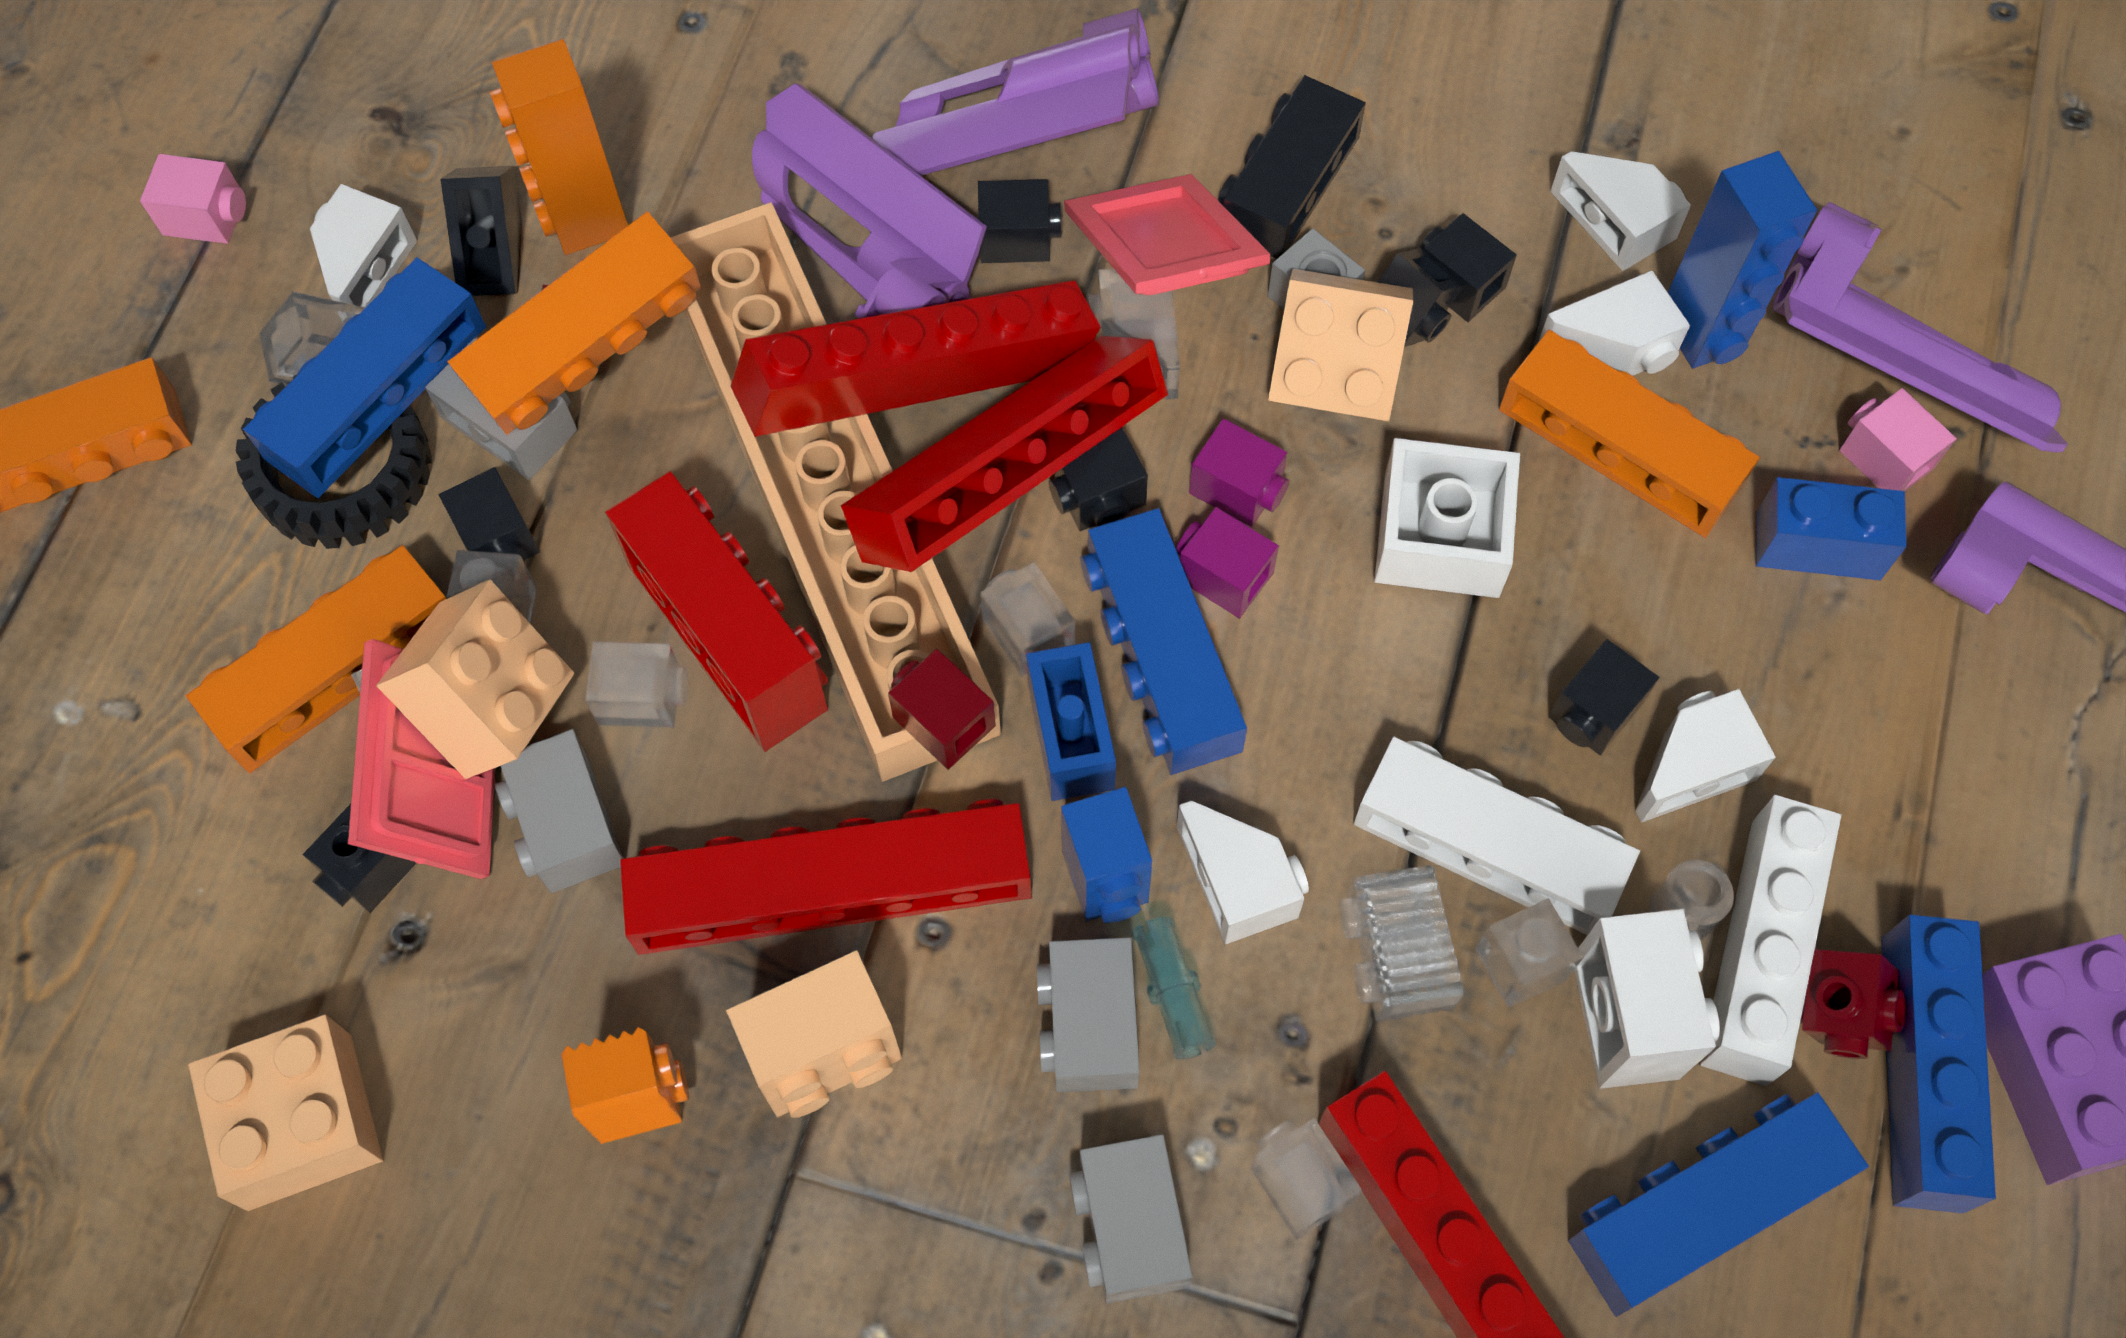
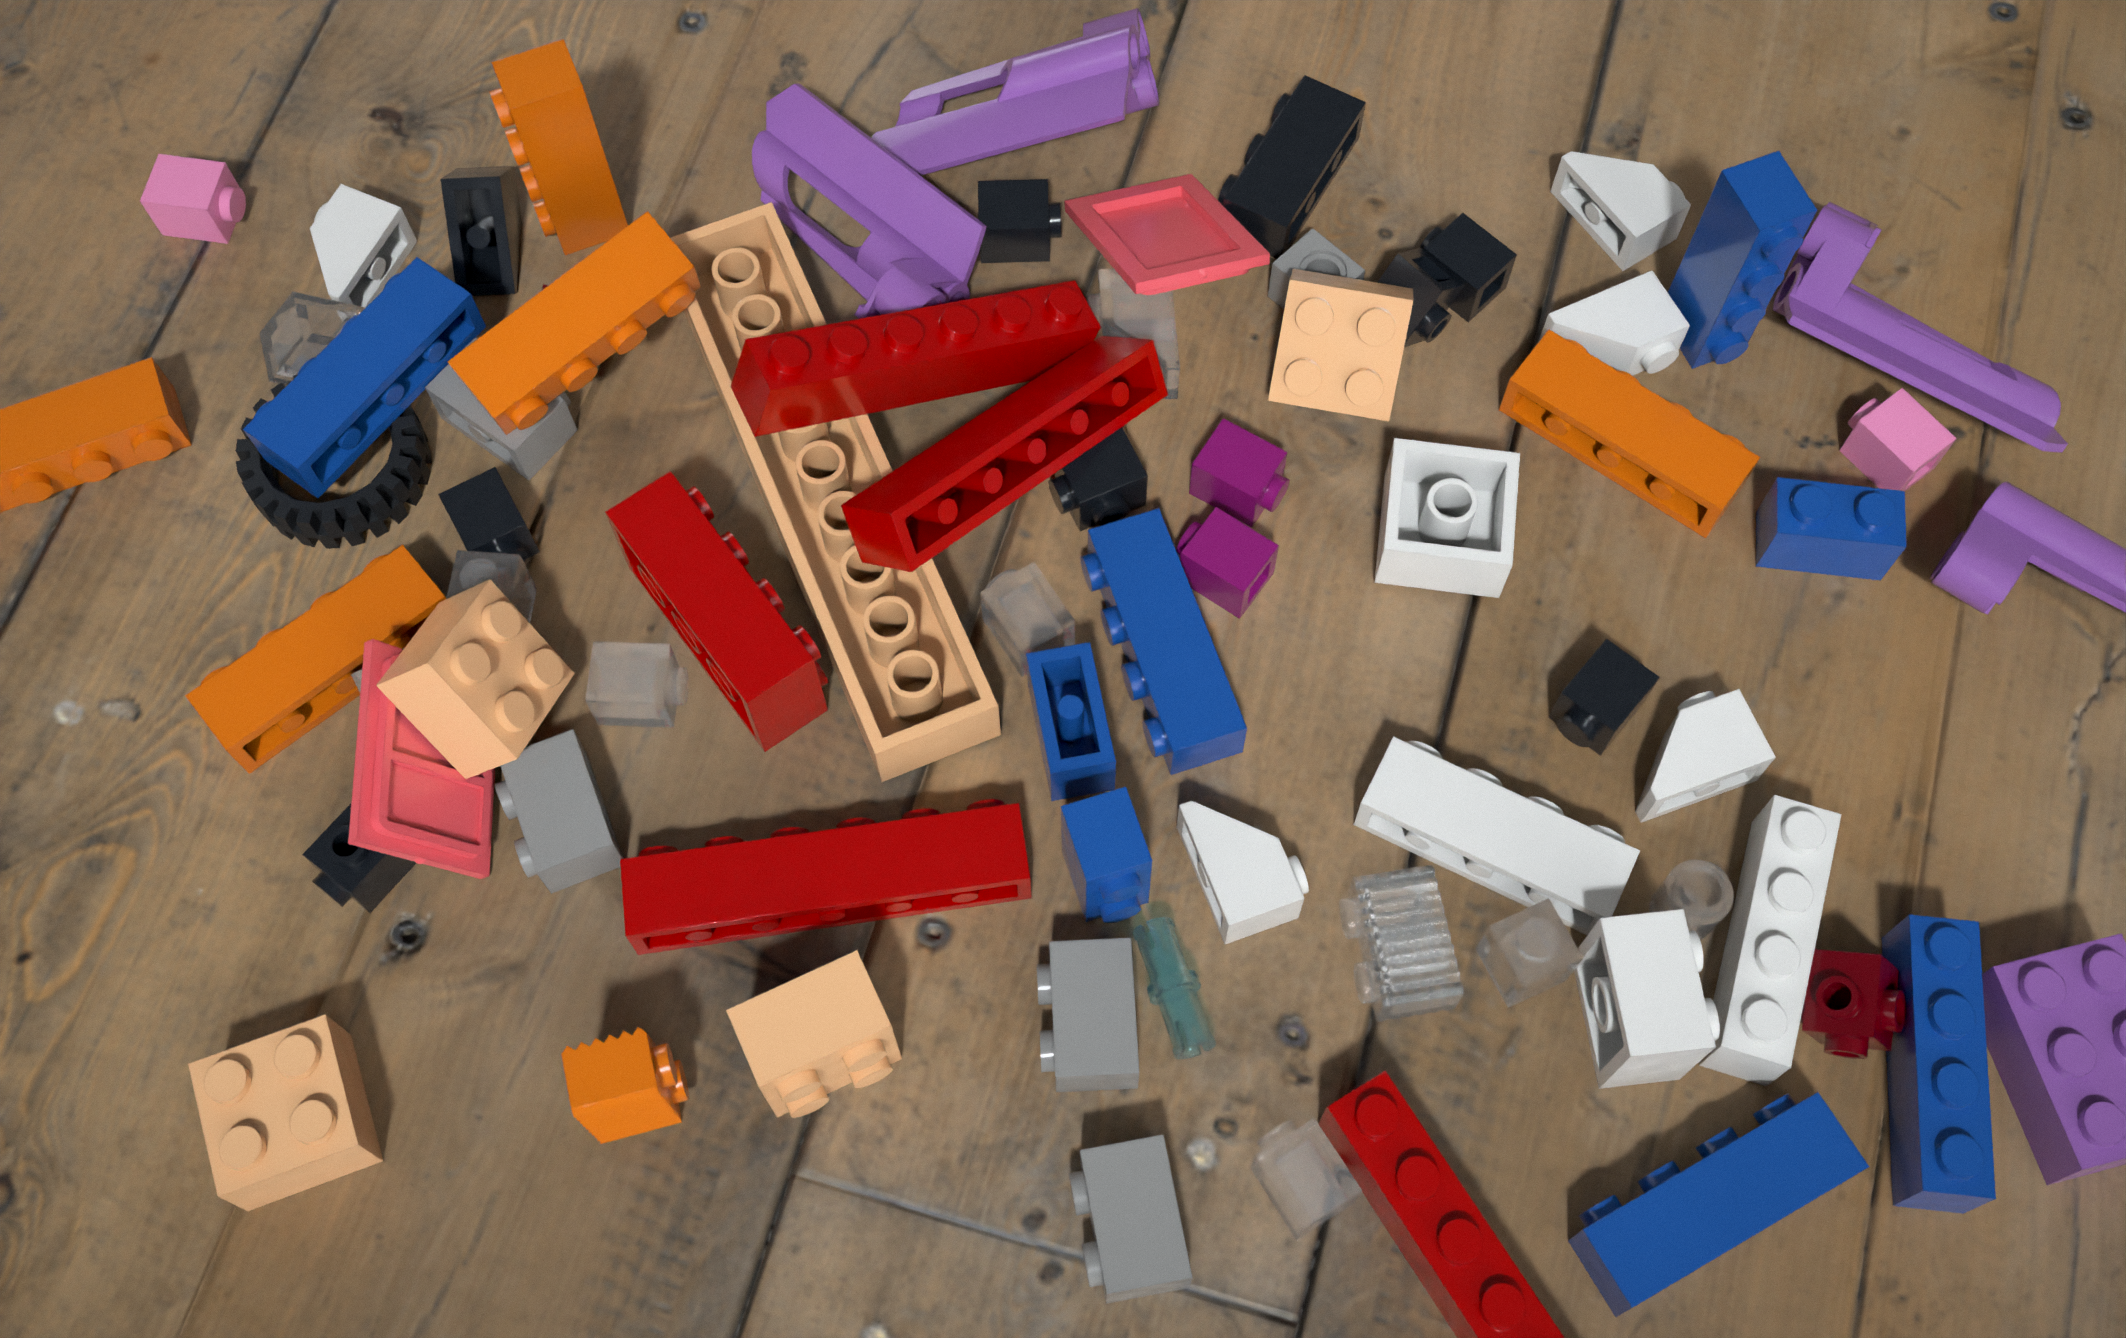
dark red brick [888,648,996,770] -> none

